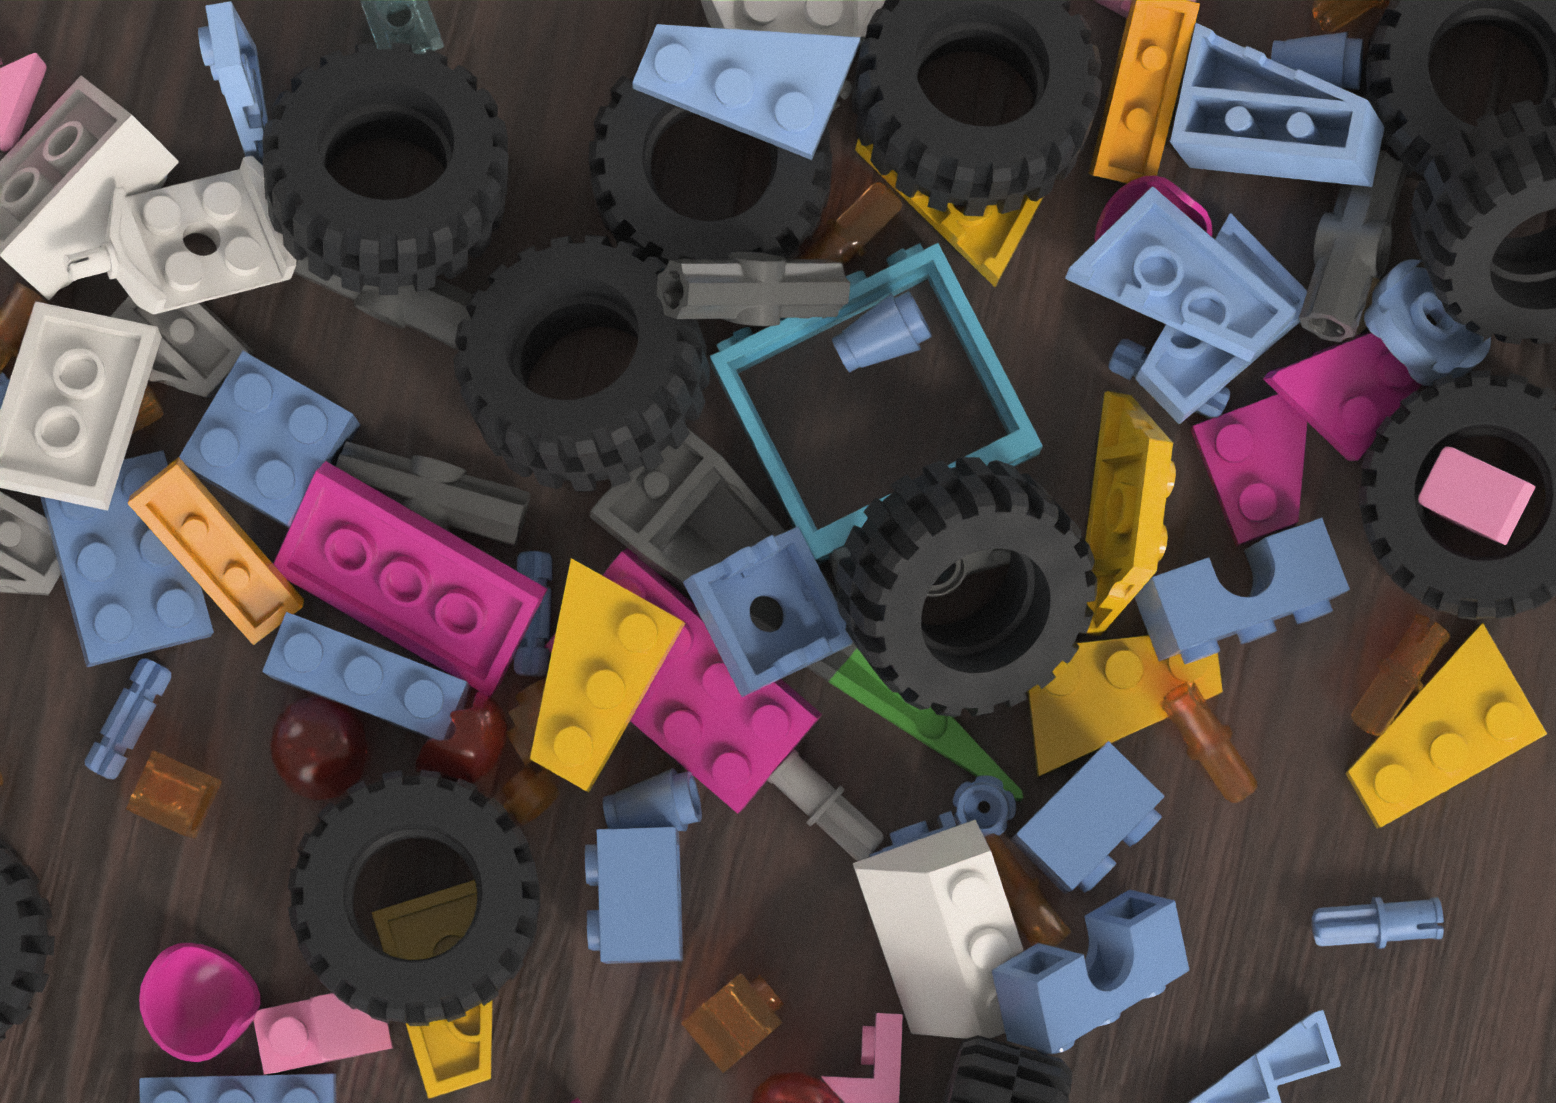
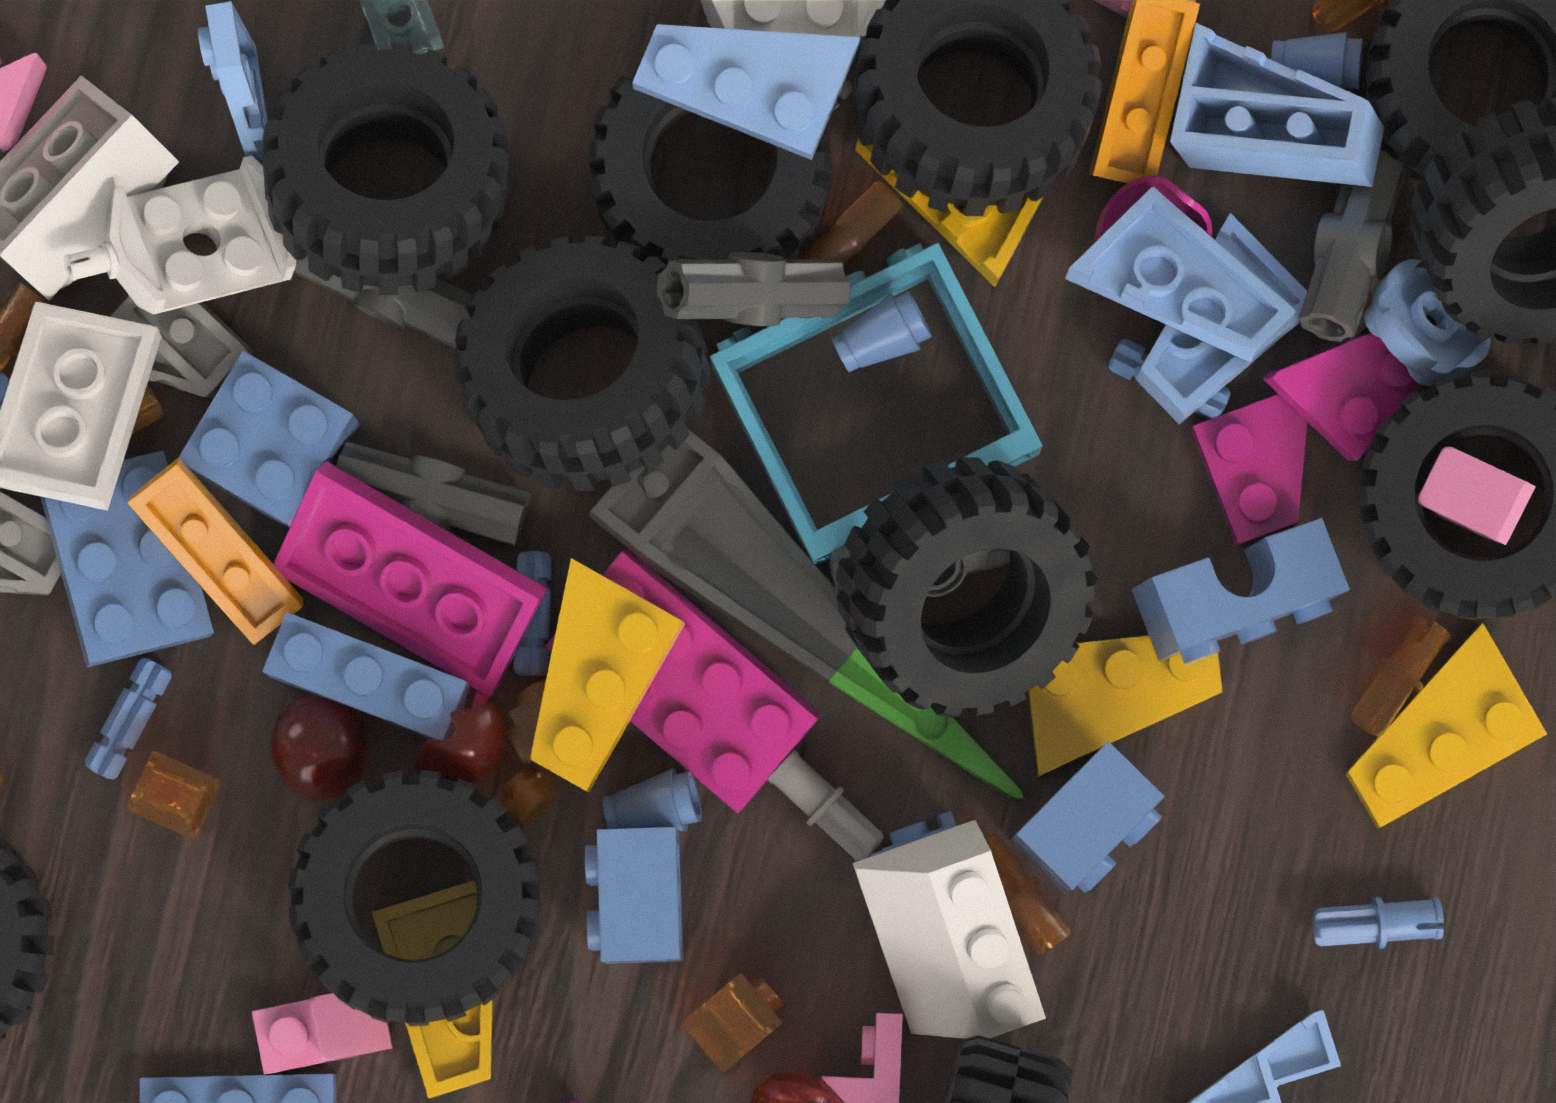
dark pink helmet [139,943,260,1062] -> none
medium blue piece [683,527,853,697] -> none
medium blue plate [953,775,1016,839] -> none
medium blue arch [992,890,1189,1054] -> none
yellow wing [1079,391,1176,636] -> none
clear orange axle [1159,681,1258,804] -> none

